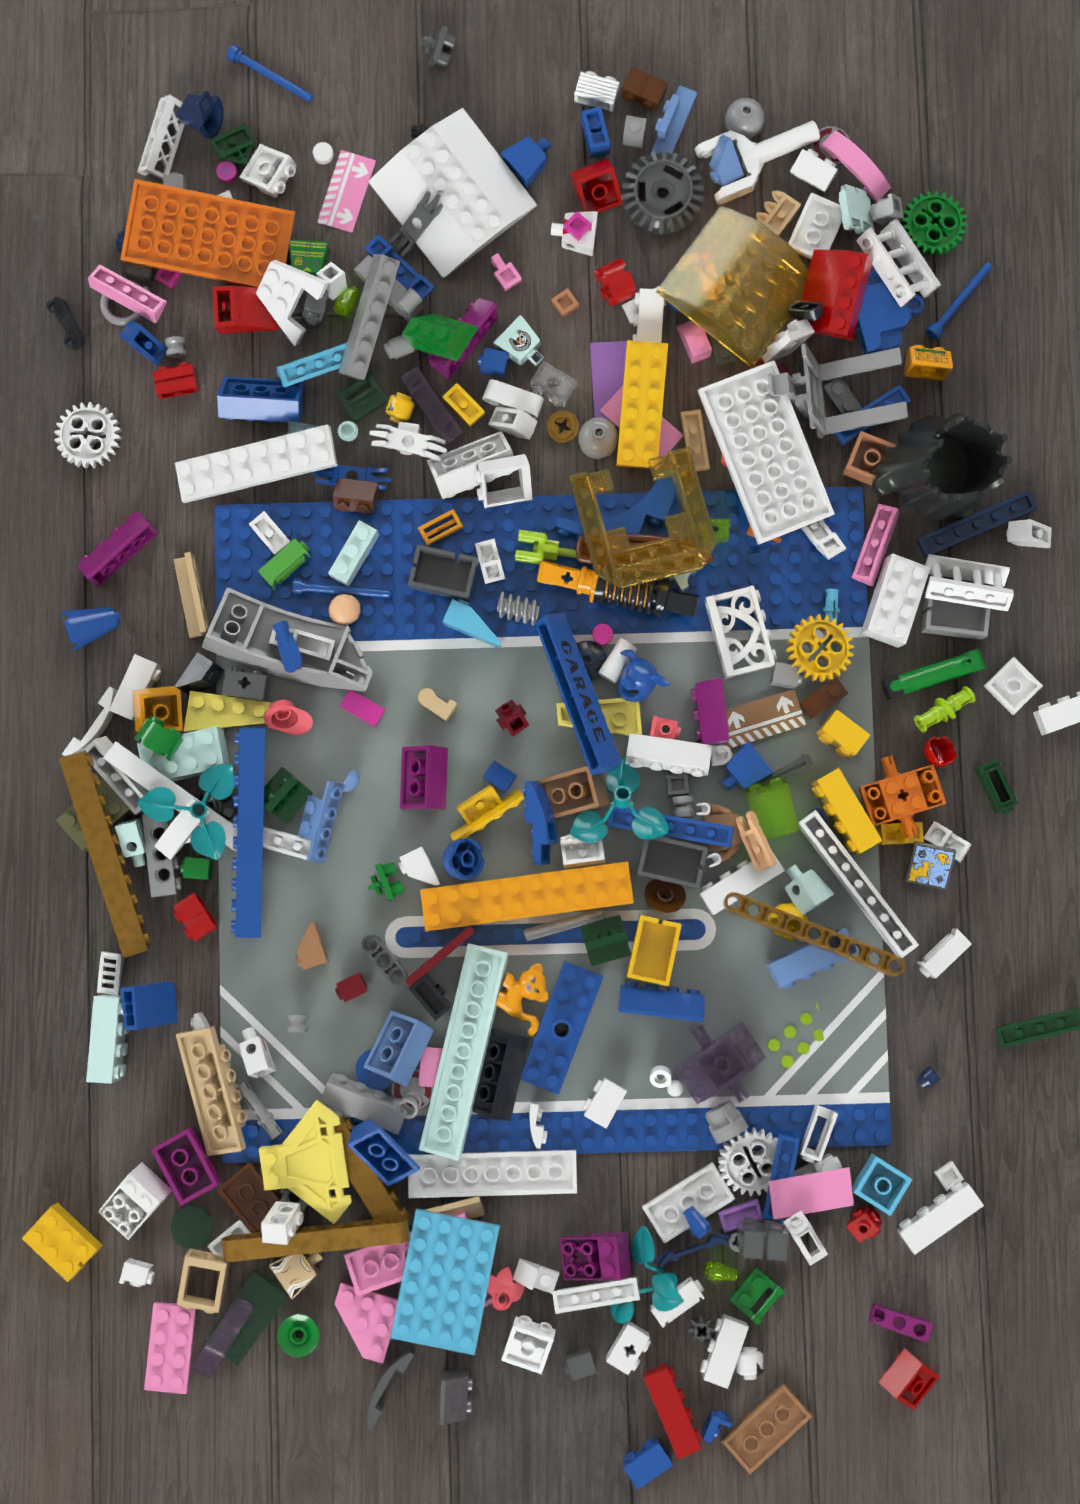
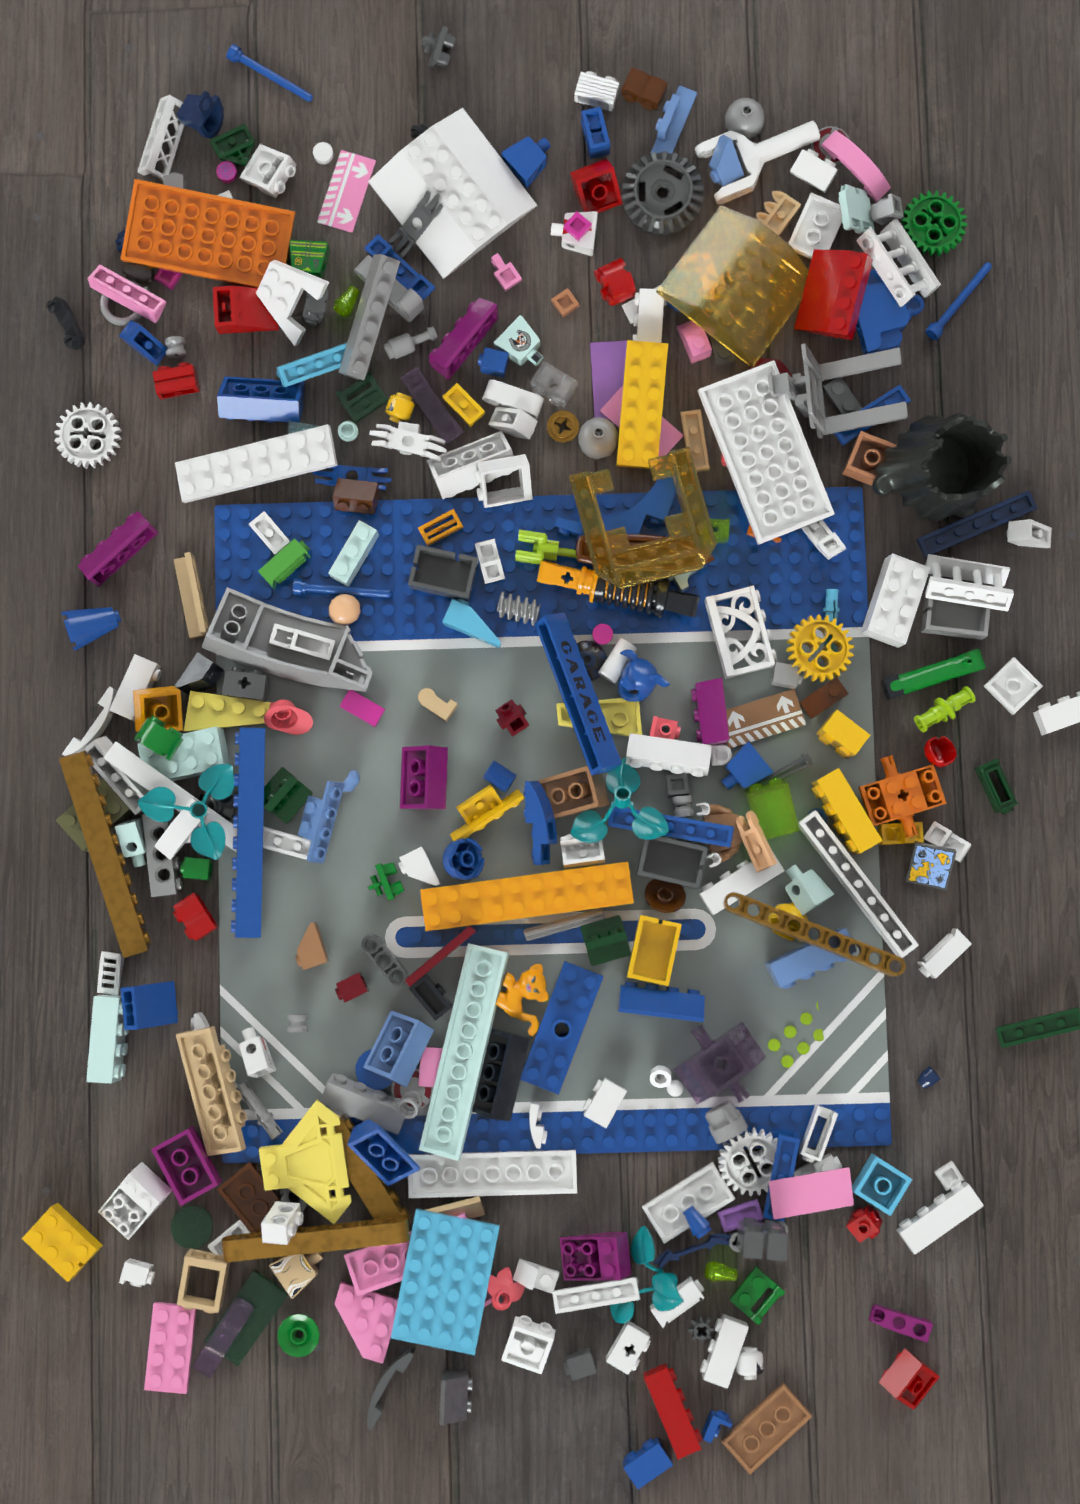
blue piece [273,621,303,673] -> none
white brick [316,262,347,300] -> none
green slope [402,314,478,361] -> none
light grey brick [622,115,647,148] -> none
white plate [762,319,815,363] -> none
white window [783,1211,828,1266] -> none
black plate [788,301,824,321] -> none
bright pink slope [852,504,899,587] -> none
light orange slope [904,345,953,381] -> none

